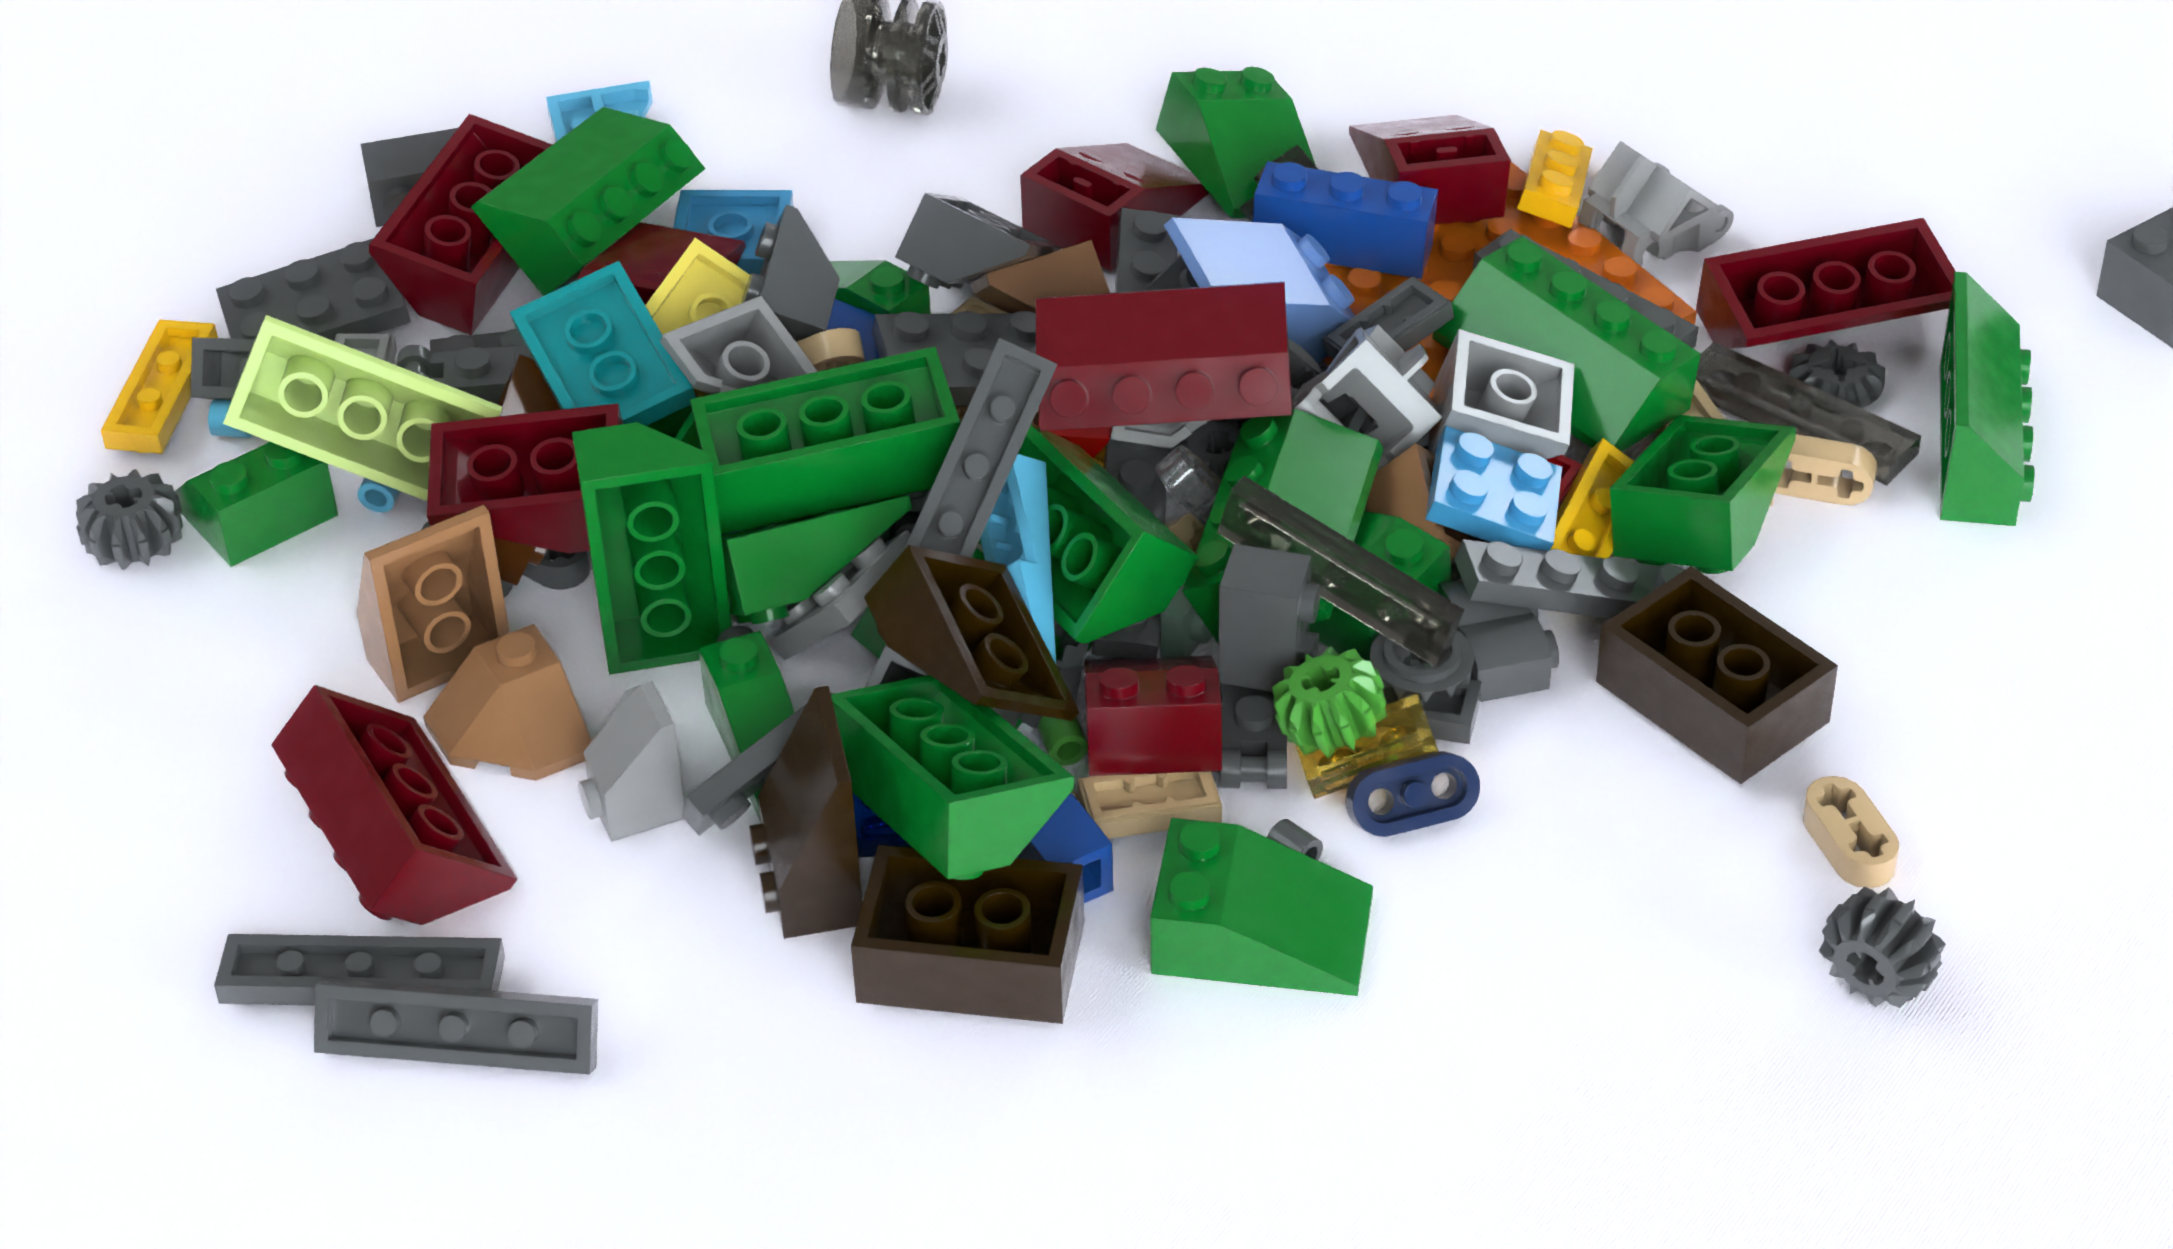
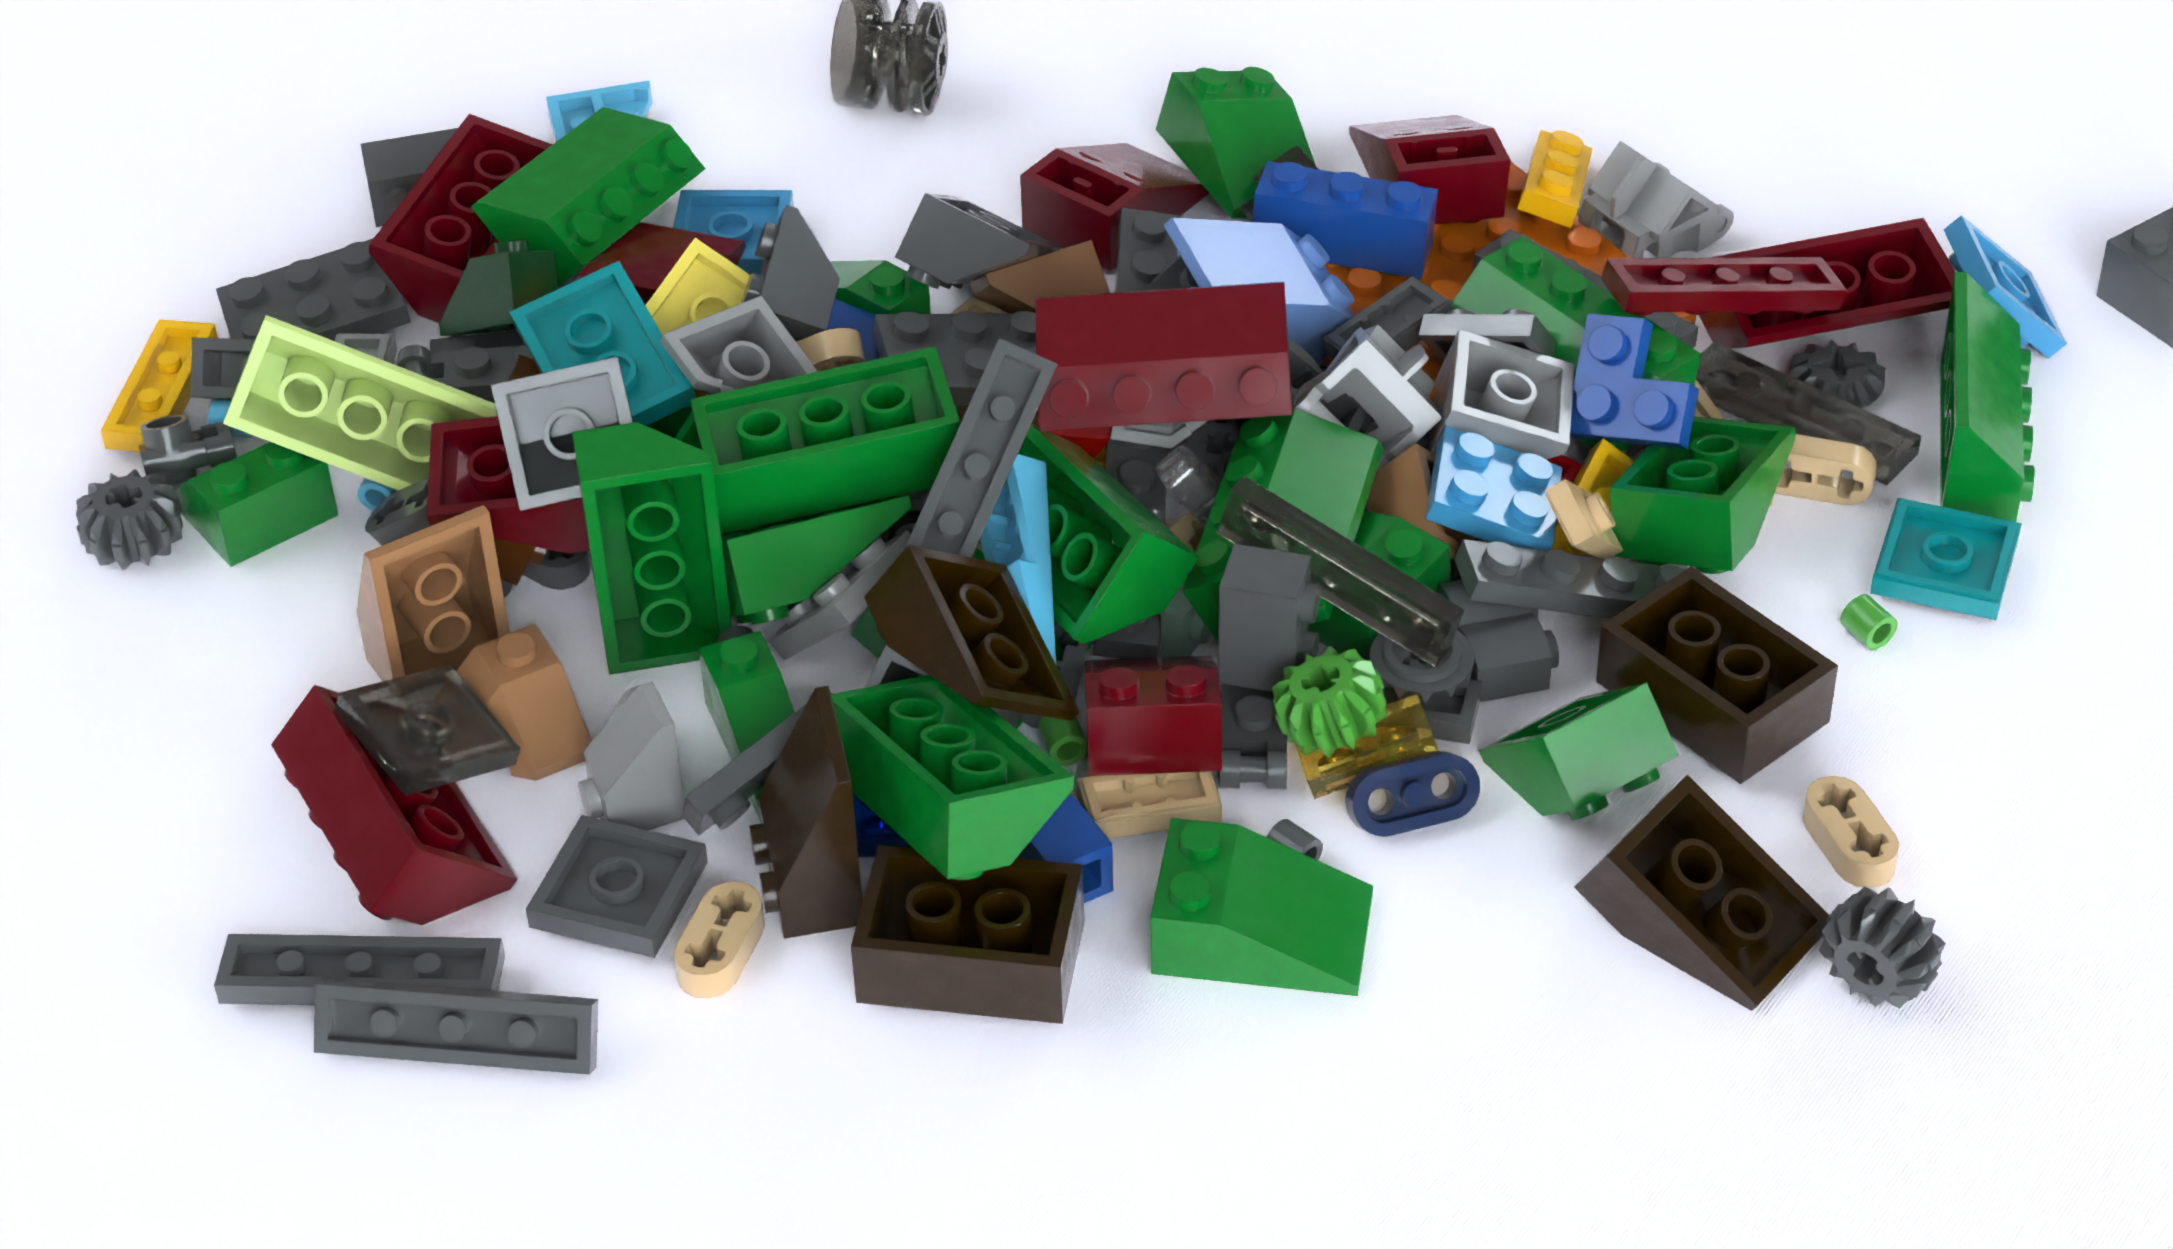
none -> dark grey plate [139,414,237,485]
none -> clear smoke plate [334,664,521,796]
none -> dark grey beam [365,477,432,546]
none -> dark green slope [439,240,558,336]
none -> slope [491,357,633,511]
none -> dark grey plate [526,815,708,958]
none -> tan beam [674,881,765,998]
none -> plate [1419,309,1557,363]
none -> slope [1478,683,1679,820]
none -> tan plate [1545,479,1623,559]
none -> plate [1570,314,1699,449]
none -> dark brown slope [1574,774,1829,1011]
none -> dark red plate [1601,257,1847,316]
none -> bright green piece [1840,594,1898,650]
none -> teal plate [1870,498,2022,620]
none -> dark azure plate [1943,215,2067,358]

